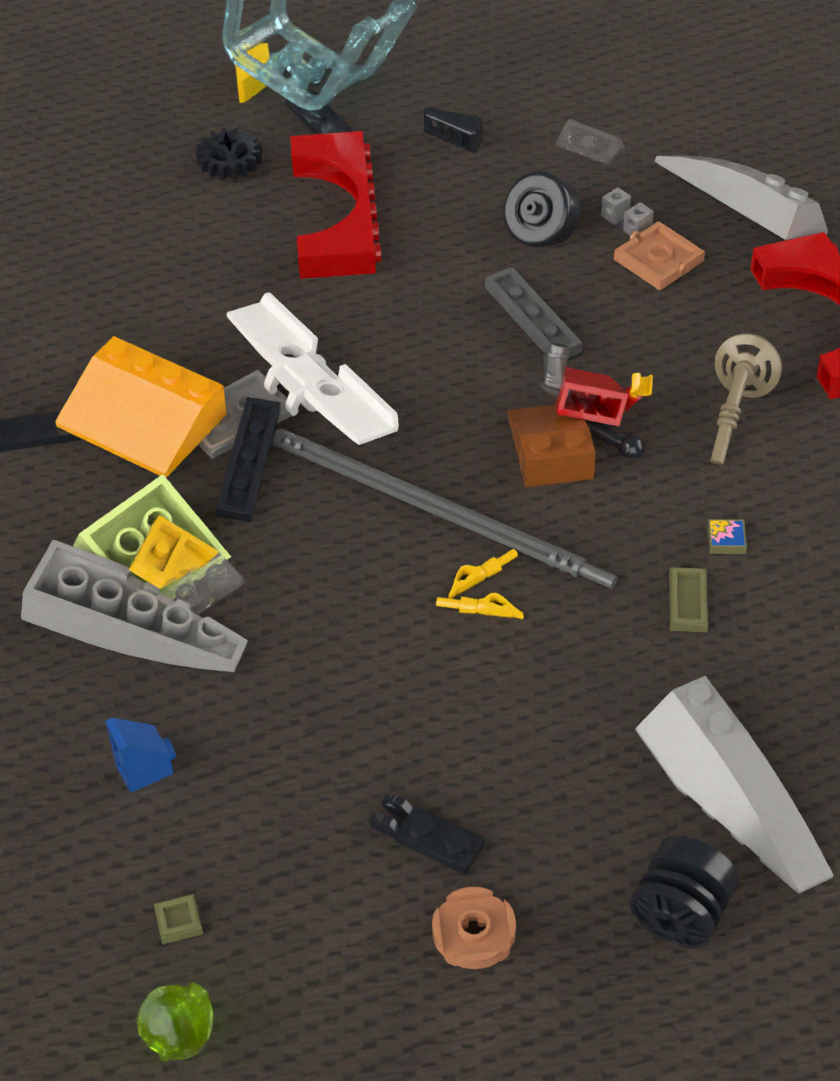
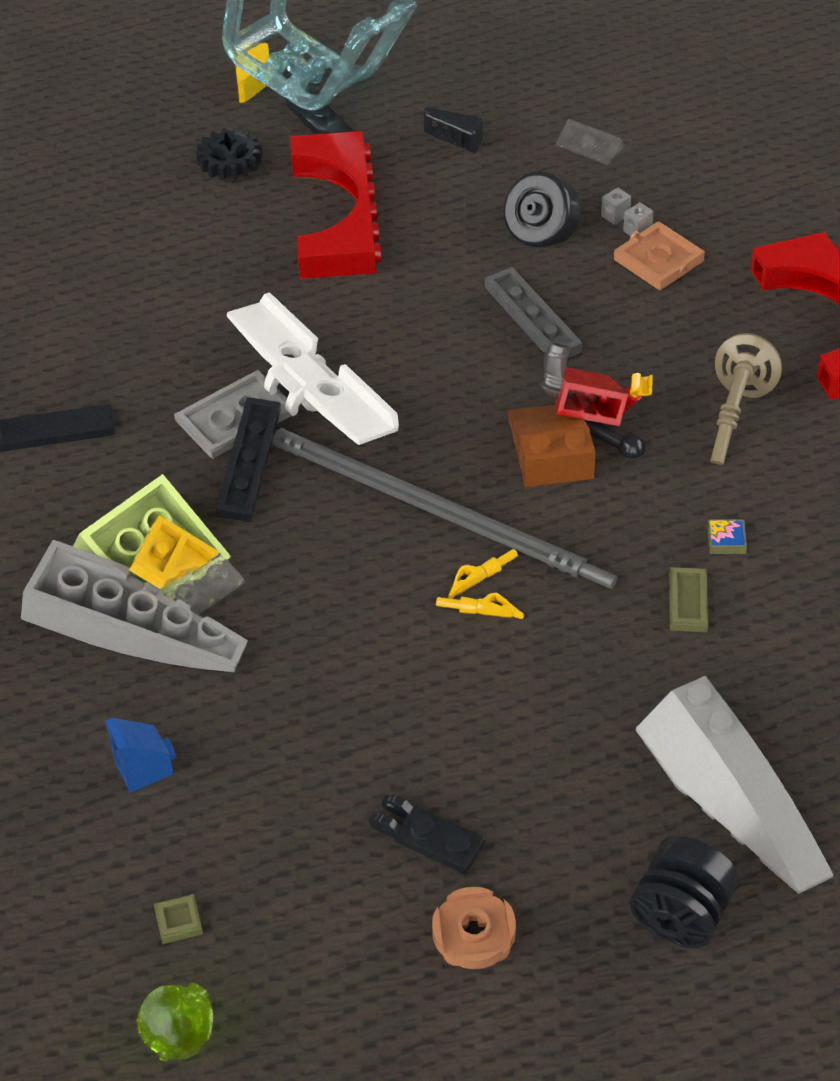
light orange slope [55,336,227,478] -> none
light grey wedge [654,155,828,240] -> none

